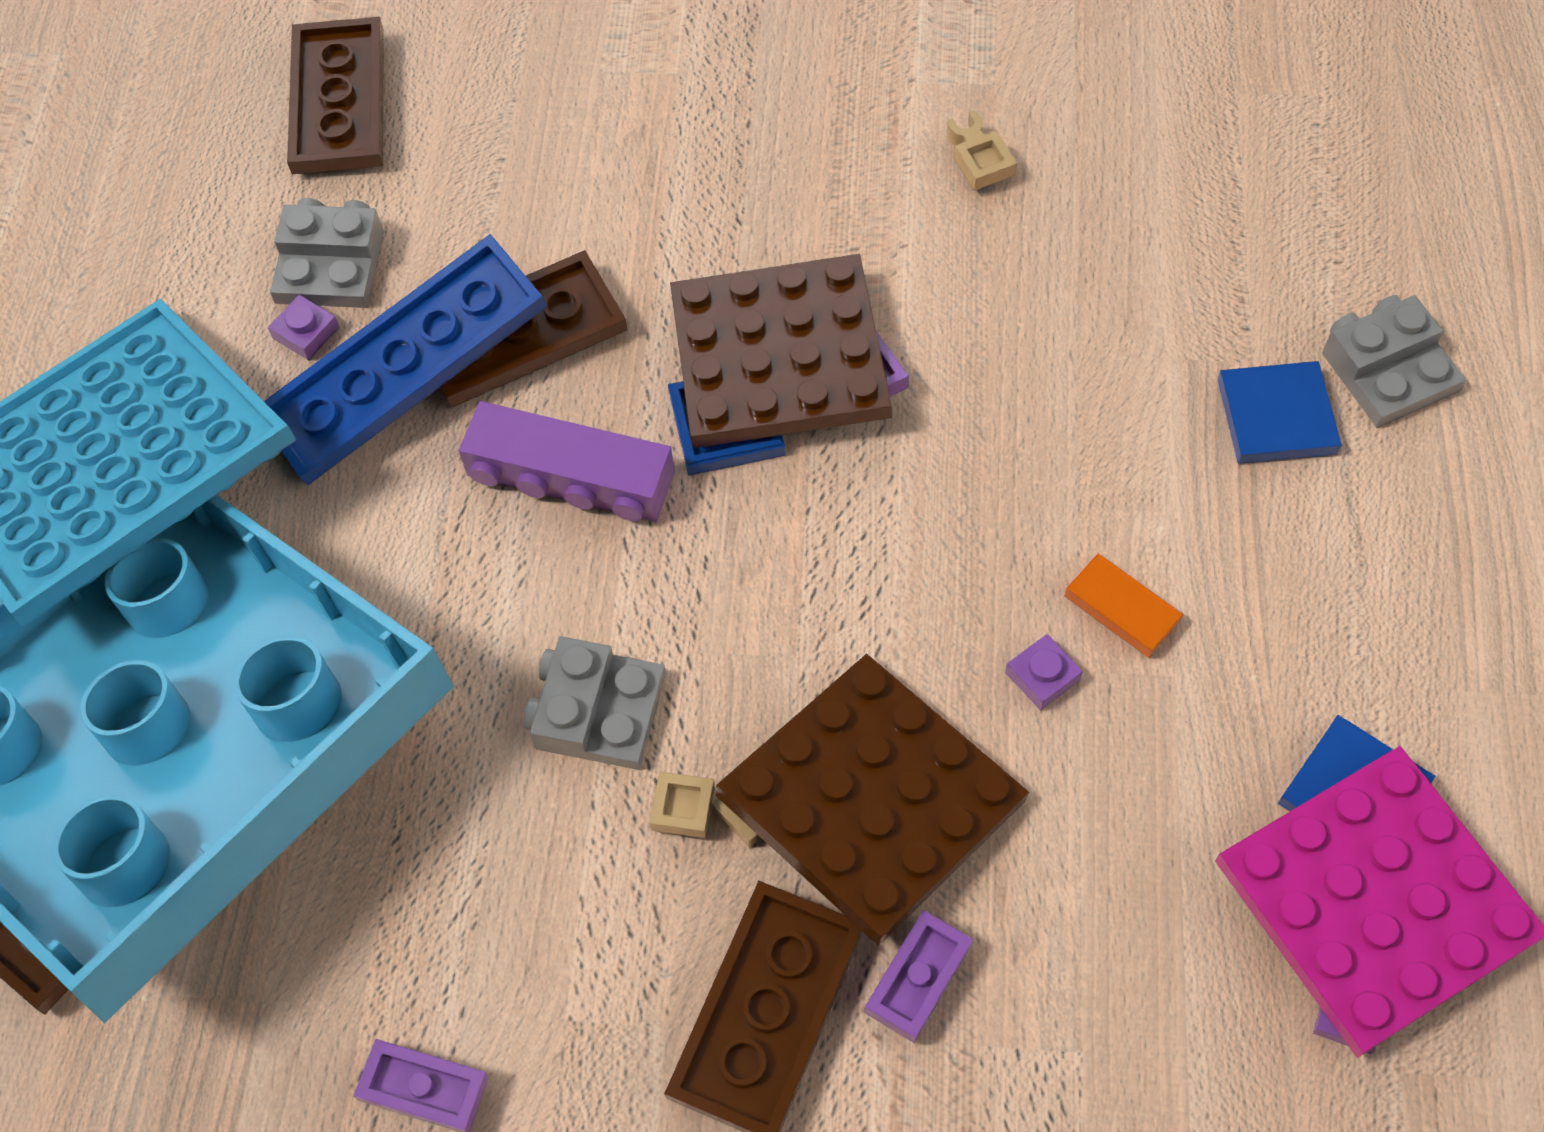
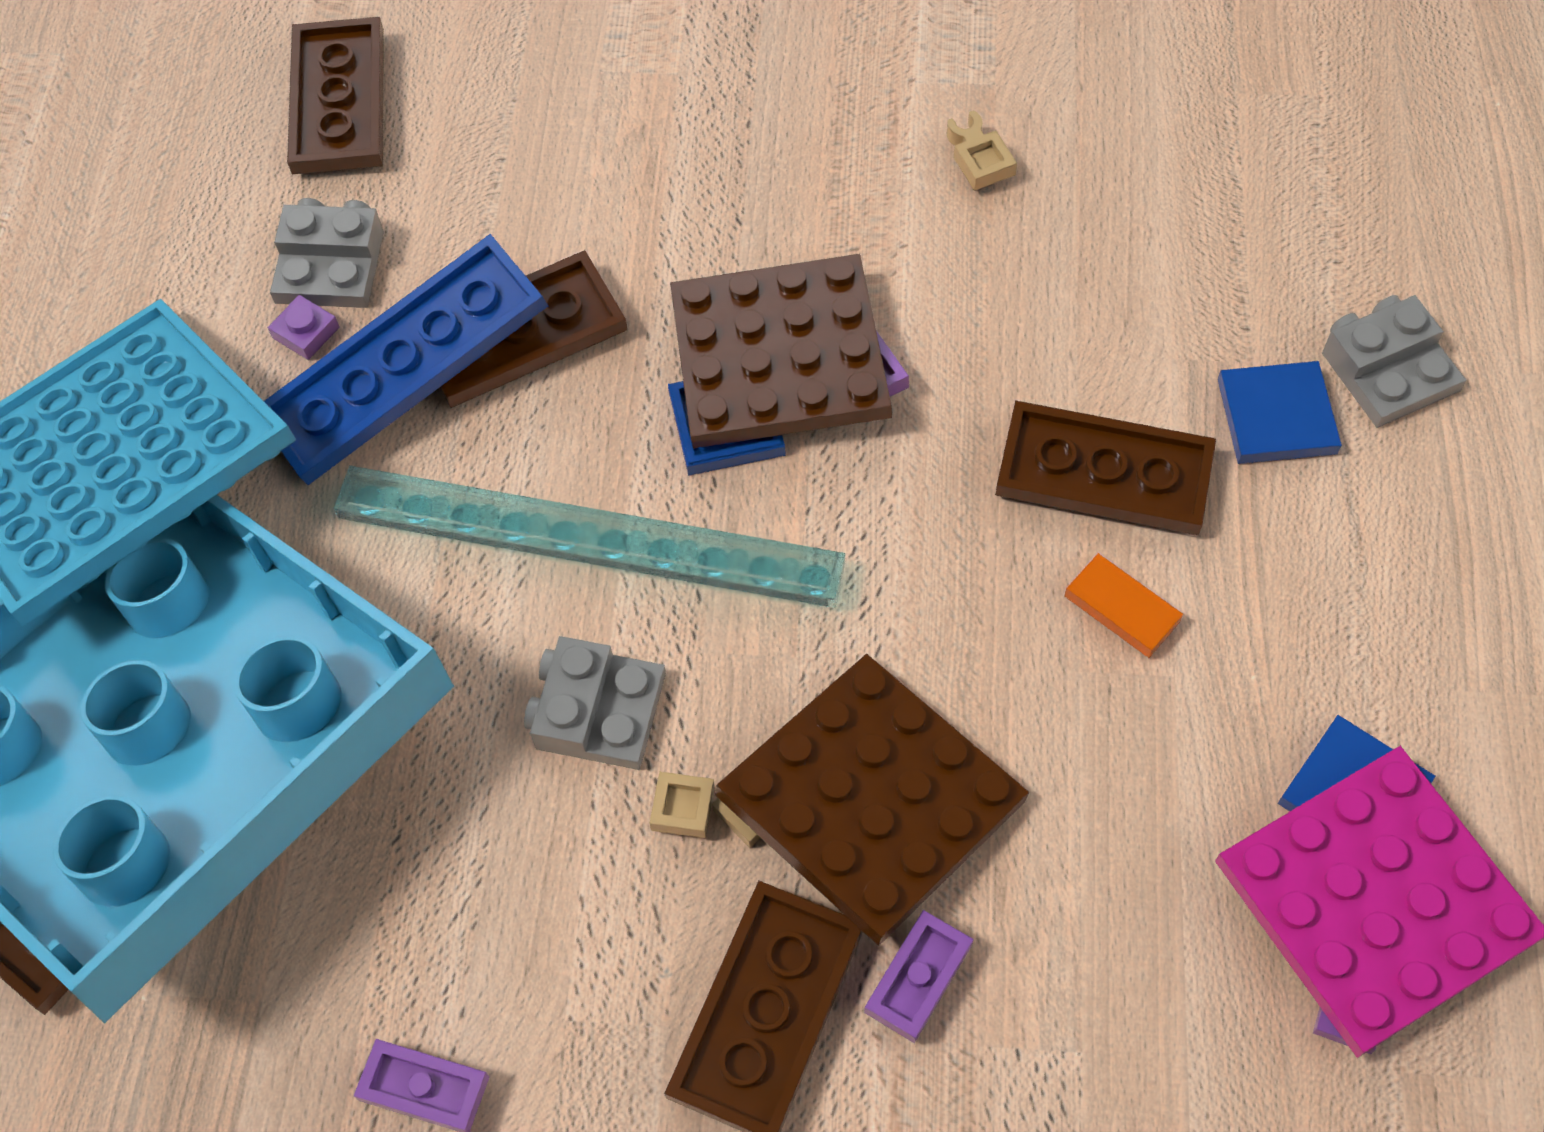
medium lavender brick [459,401,675,522] -> none
medium lavender plate [1005,634,1083,711] -> none
none -> clear light blue plate [334,465,845,608]
none -> reddish brown plate [995,400,1216,535]

